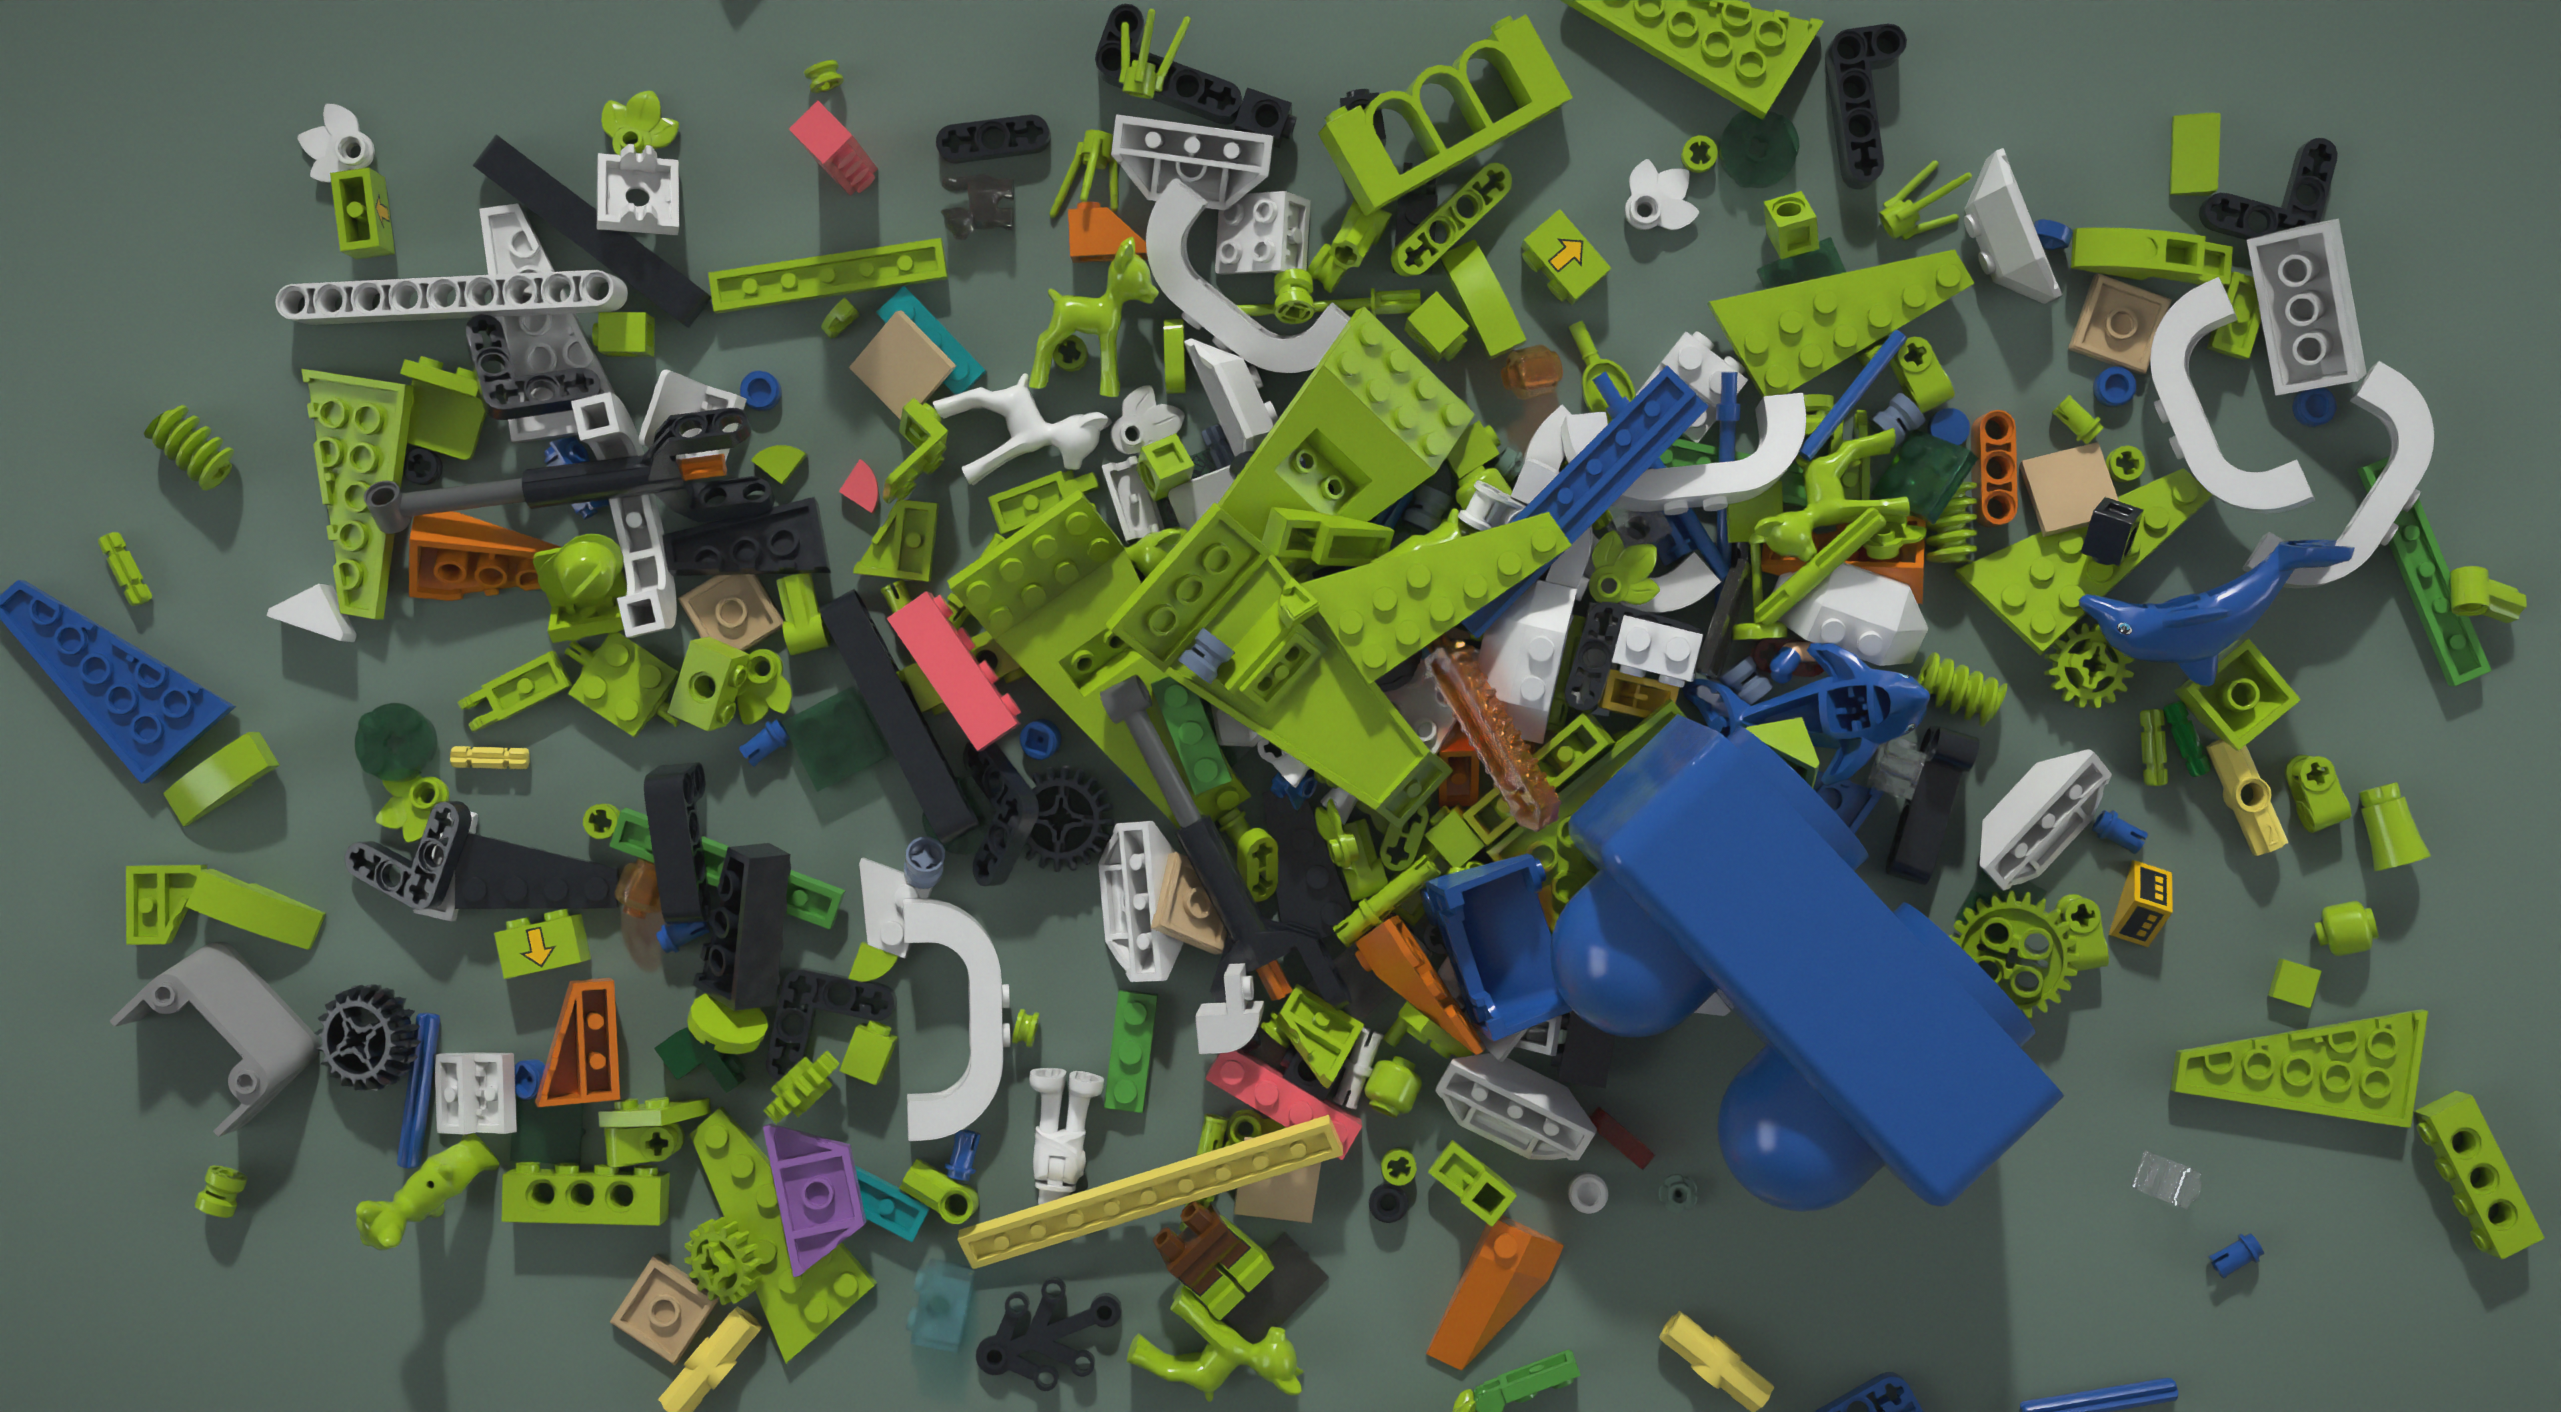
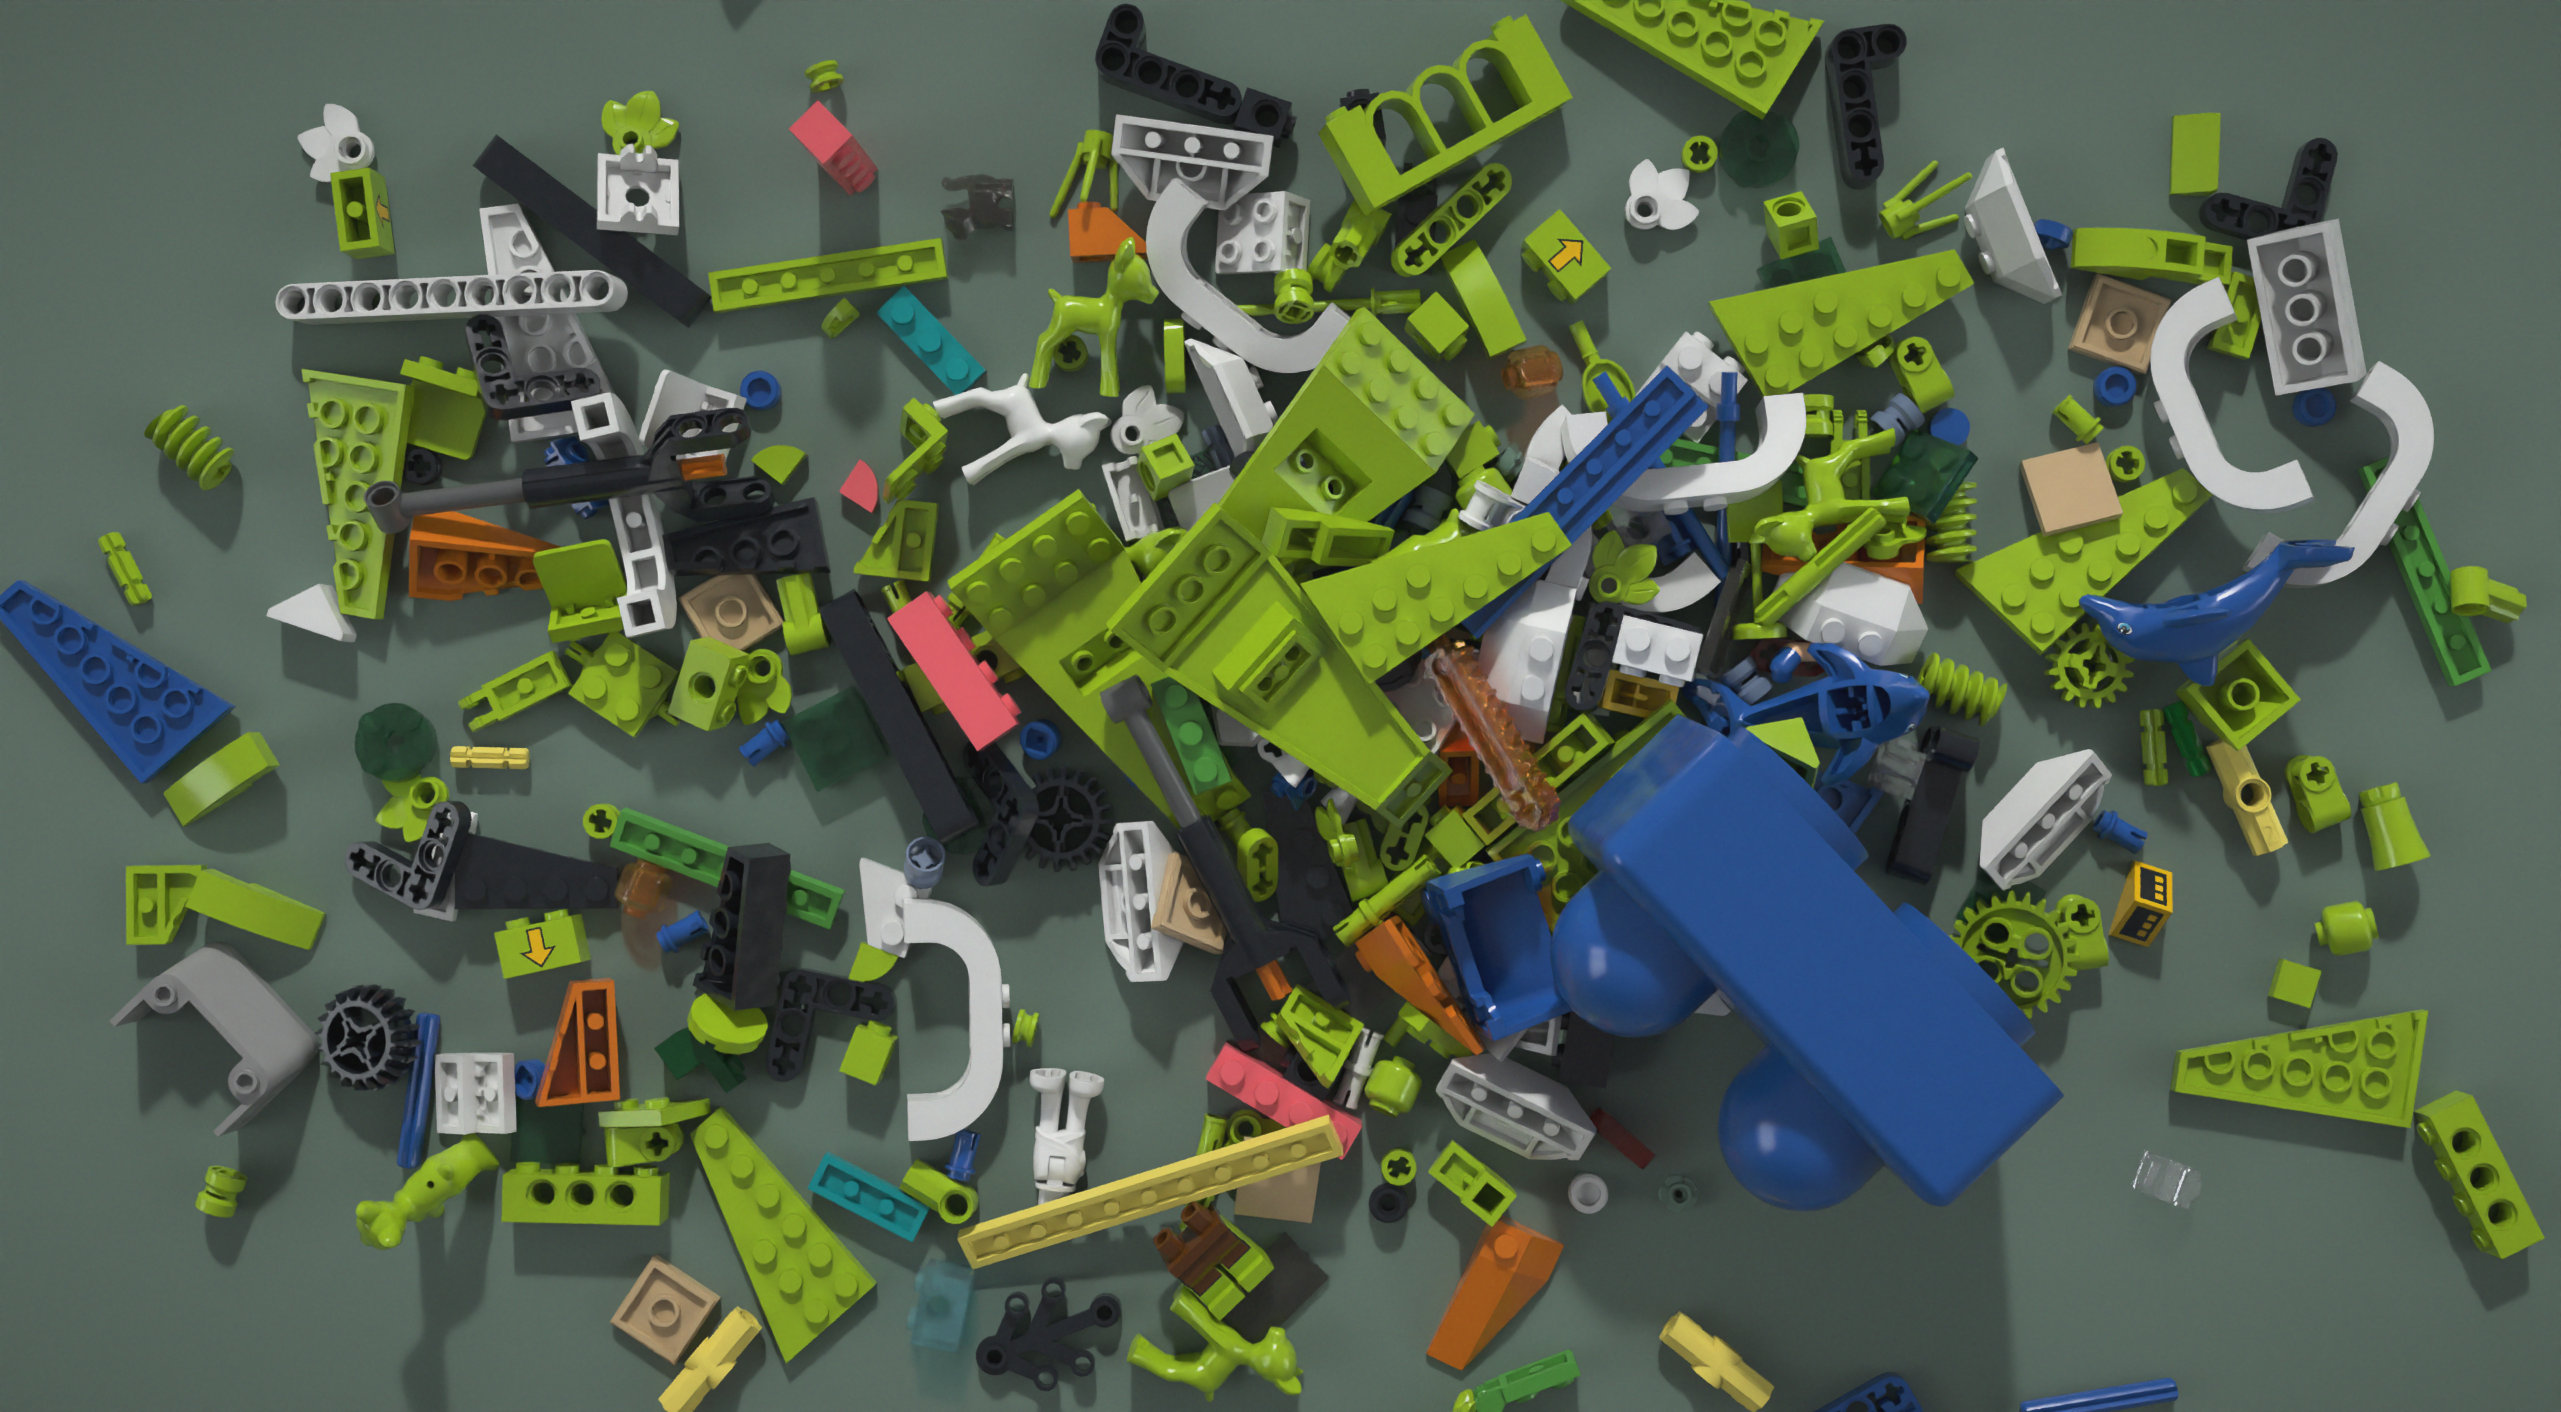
lime piece [538,534,624,603] -> none
lime brick [592,312,655,357] -> none
black beam [644,762,711,925] -> none
lime gear [684,1217,762,1305] -> none
lime gear [763,1050,840,1124] -> none
medium lavender wing [763,1124,866,1277] -> none
tan tile [849,310,956,420] -> none
black beam [936,114,1051,164] -> none
lime hinge [988,470,1100,535] -> none
bright green plate [1104,990,1158,1113] -> none
lime plant [1119,9,1191,99] -> none
sand blue wheel [1178,628,1235,684] -> none
white brick [1195,963,1264,1054] -> none
lime tile [1278,577,1321,630] -> none
blue bar [1798,330,1907,461] -> none
orange beam [1971,410,2018,528] -> none
black brick [2081,497,2144,566] -> none
blue pin [2208,1233,2264,1279] -> none

